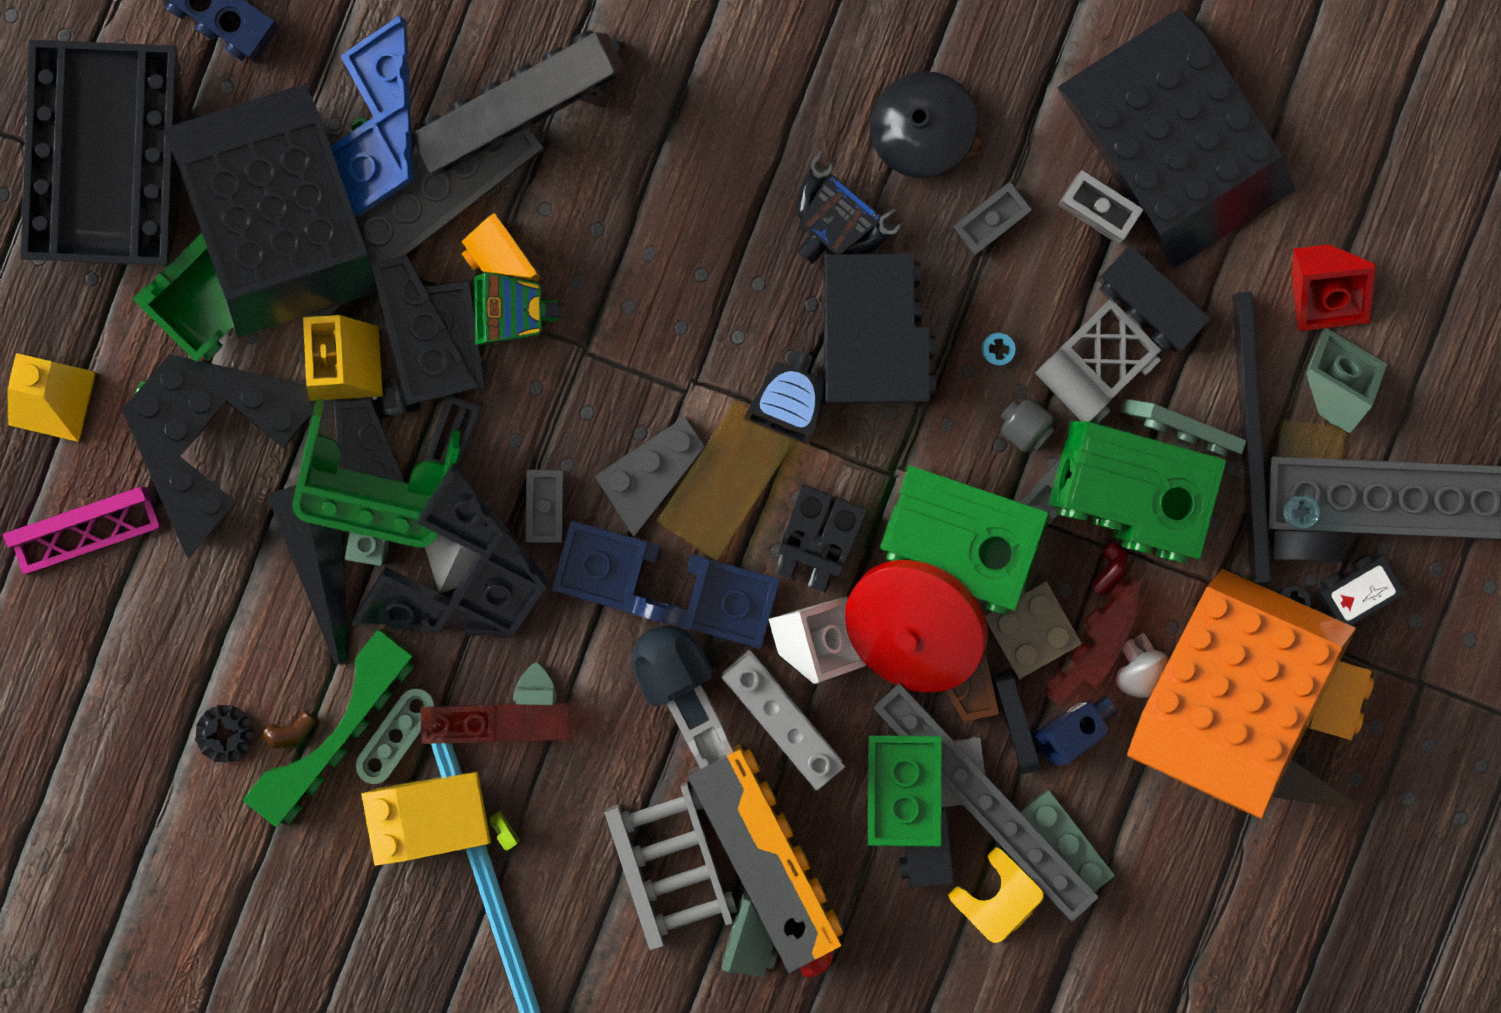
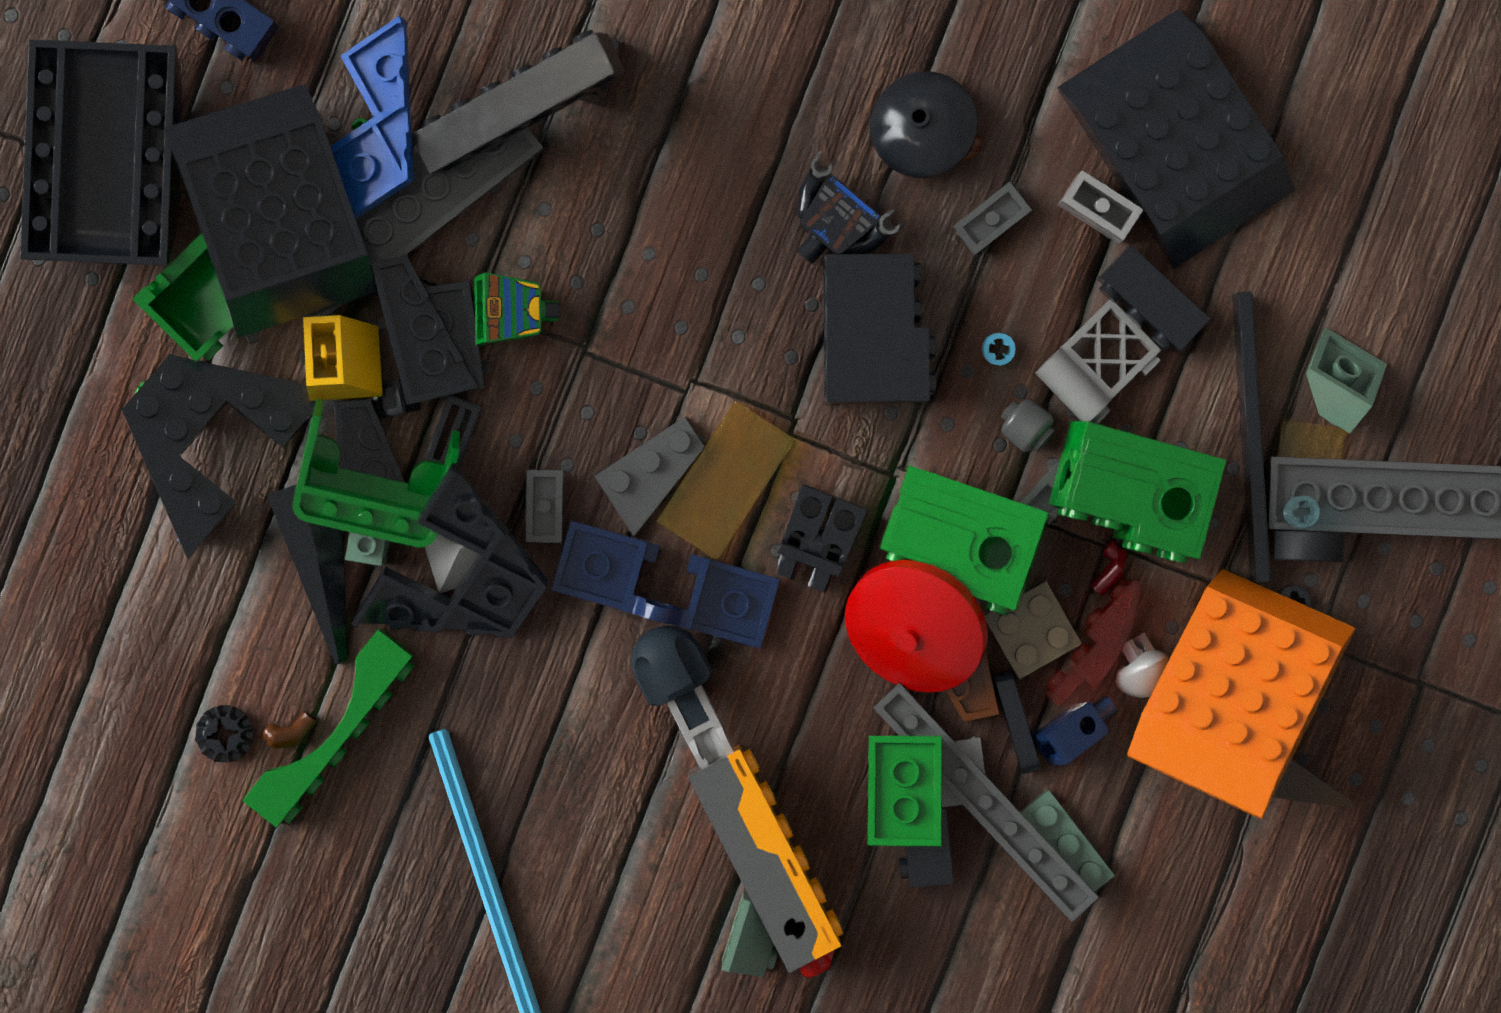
dark pink fence [3,487,162,575] -> none
yellow slope [8,353,97,442] -> none
sand green plate [356,688,435,784] -> none
yellow slope [362,772,491,865] -> none
clear red slope [421,703,569,744] -> none
light orange slope [461,213,541,282] -> none
lime tile [489,810,520,851] -> none
sand green tile [513,662,557,705] -> none
light grey fence [604,782,737,950] -> none
light grey fence [722,649,845,790] -> none
torso [743,351,824,445] -> none
white slope [769,596,866,683] -> none
yellow piece [948,847,1044,943] -> none
sand green wing [1119,398,1246,457] -> none
red slope [1291,244,1376,331] -> none
light orange brick [1308,662,1374,740] -> none
brick [1314,553,1406,625] -> none

